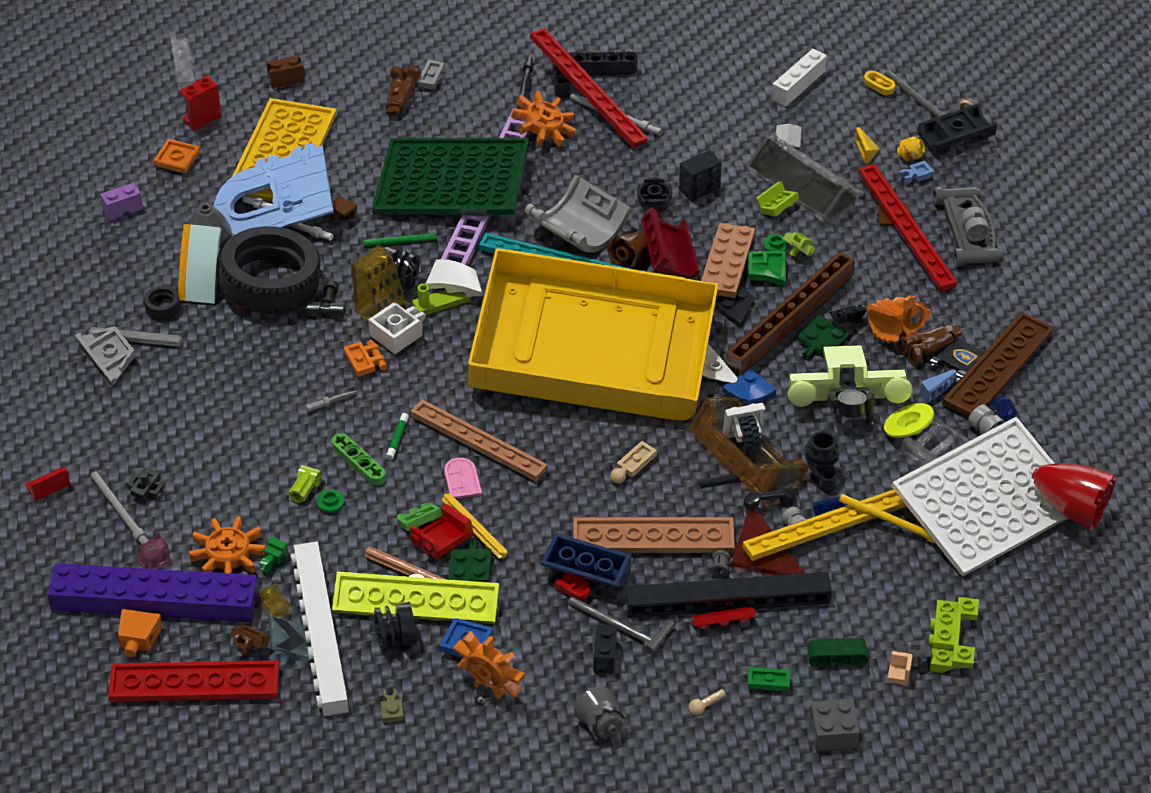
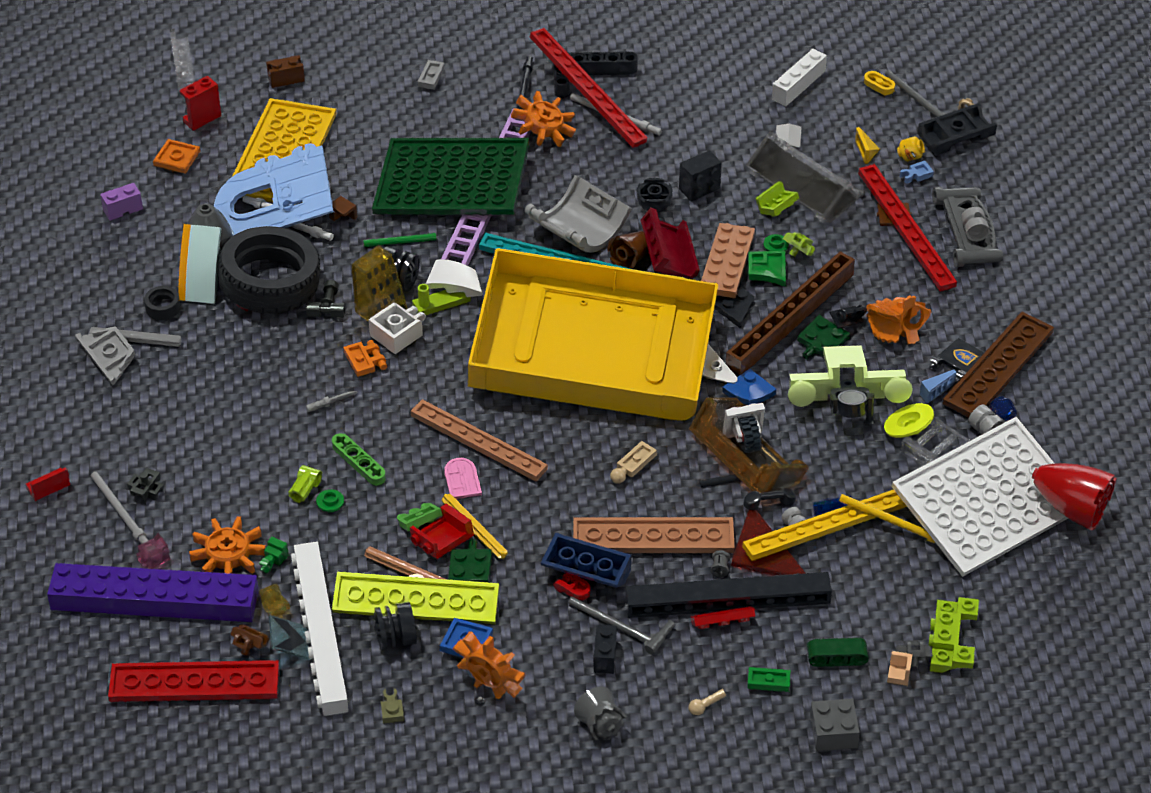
orange torso [118,609,162,657] -> none
reddish brown piece [386,65,422,117] -> none
green bar [386,413,409,460] -> none
black beam [805,431,839,493] -> none
reddish brown piece [896,324,963,367] -> none

